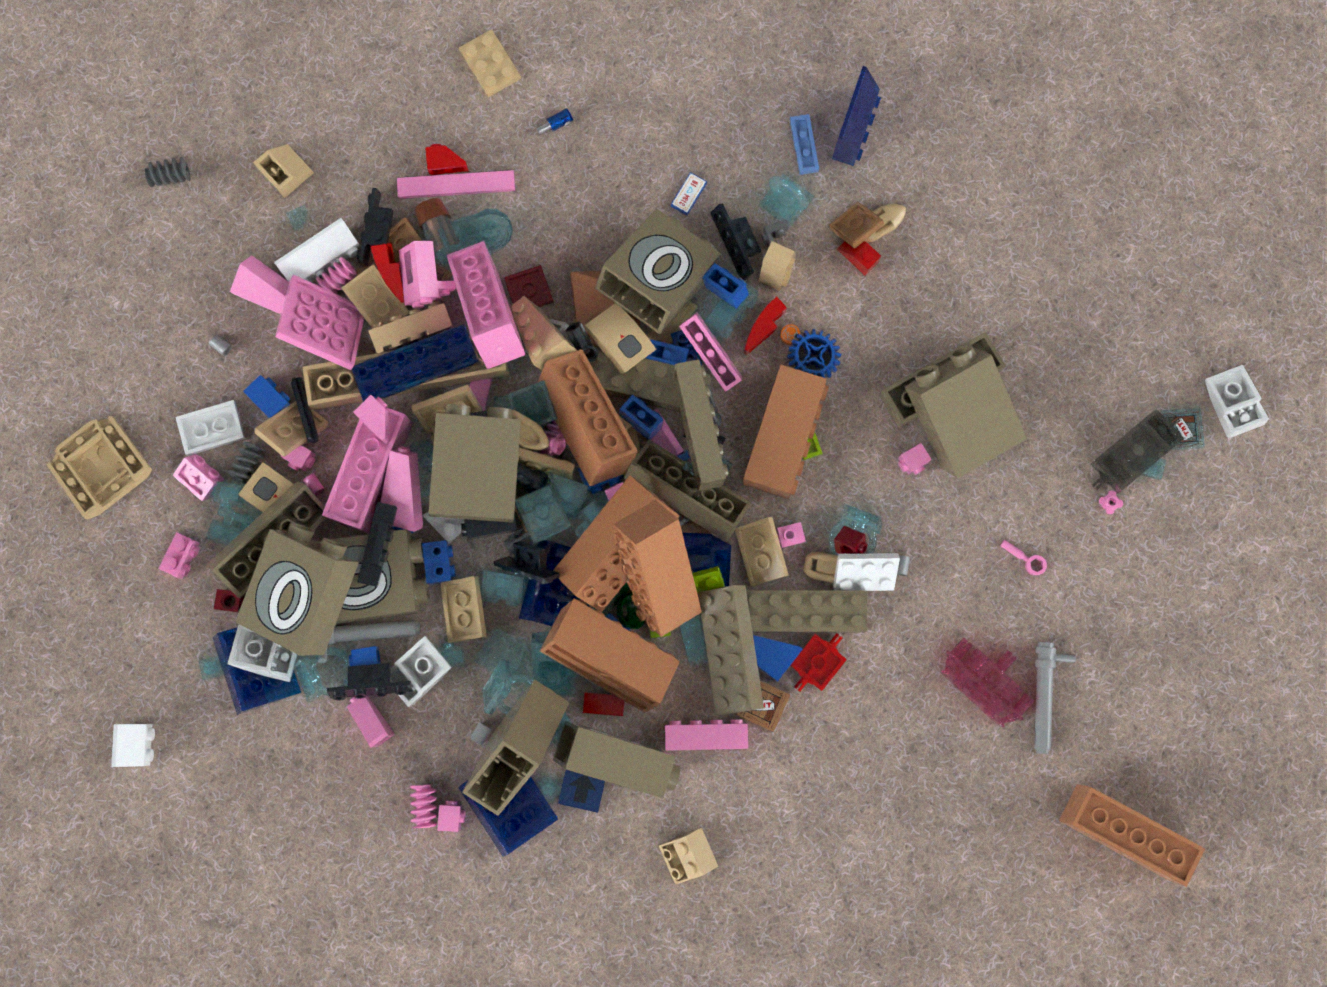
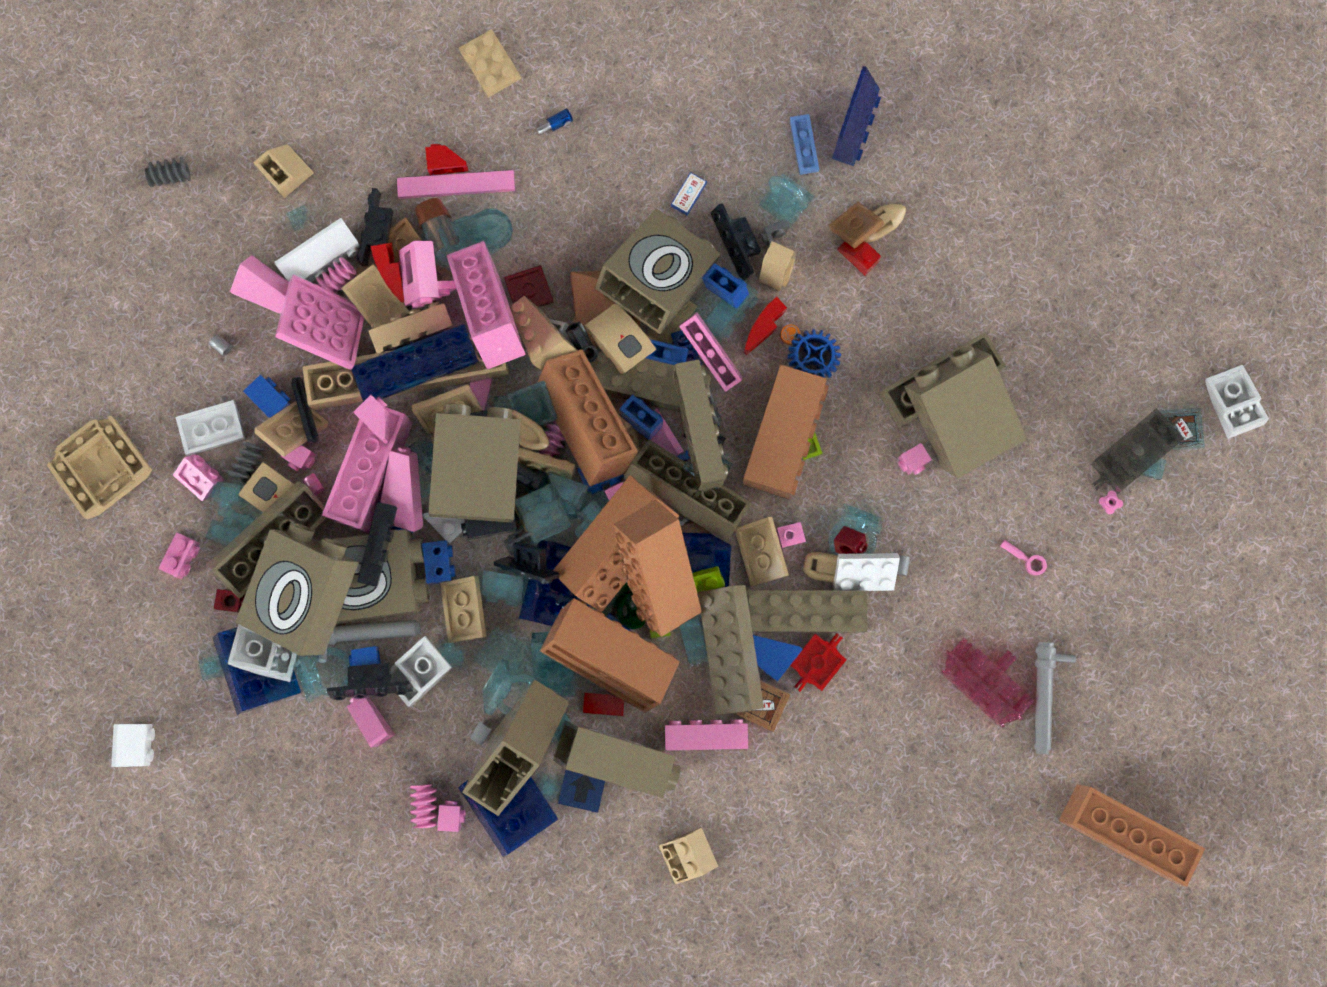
bright pink plate [548,433,566,456] -> none

